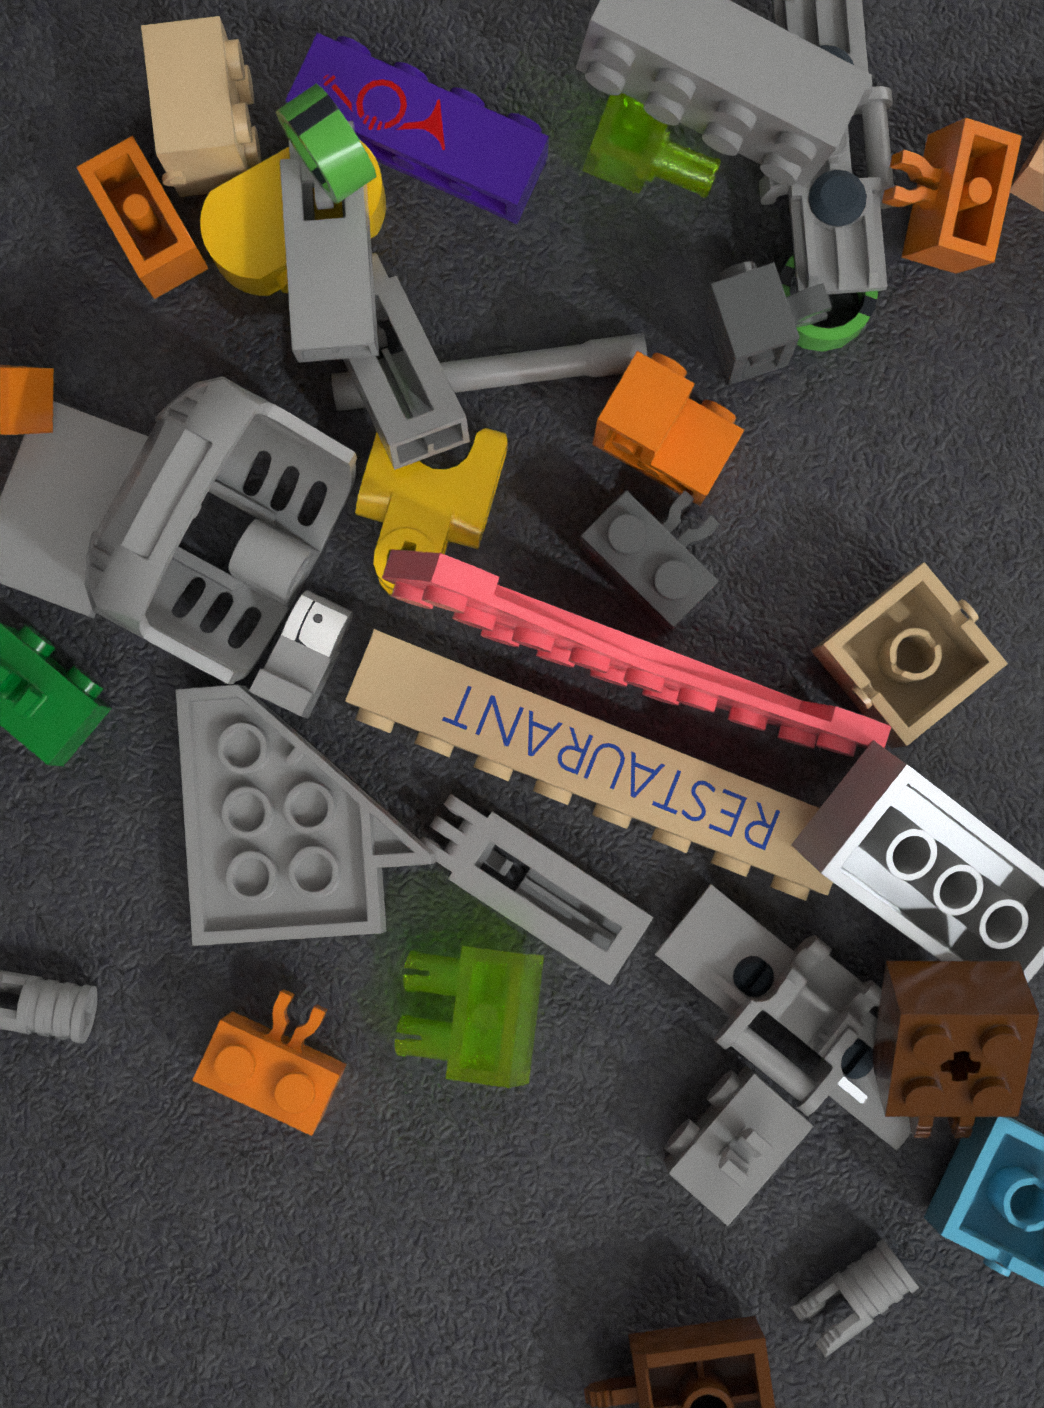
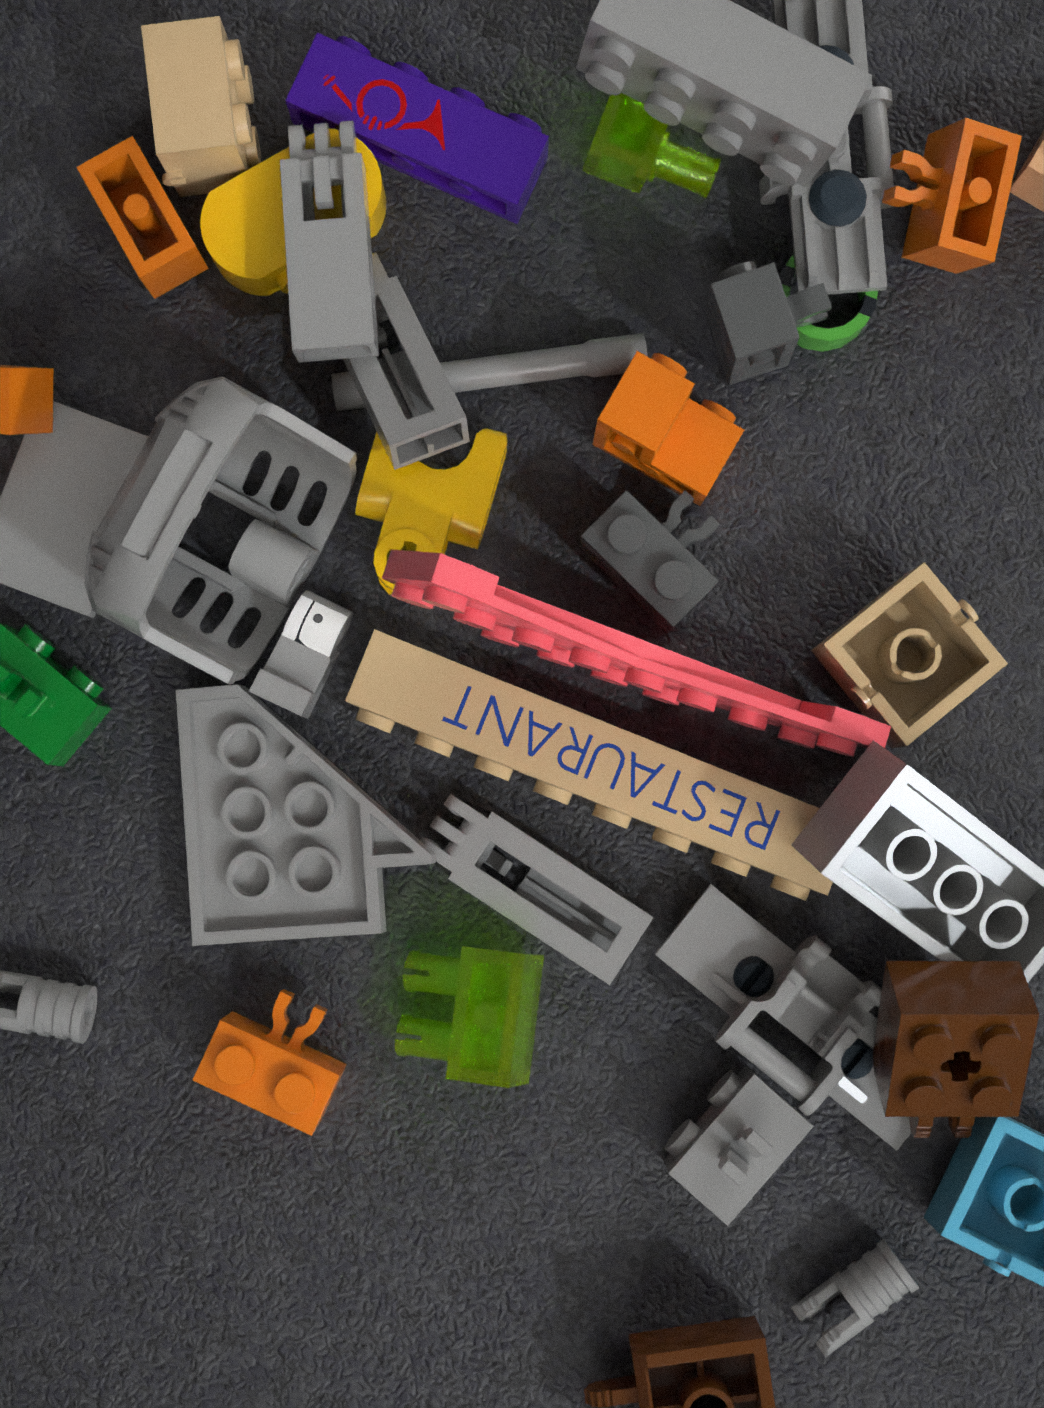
bright green piece [276,83,377,204] -> none

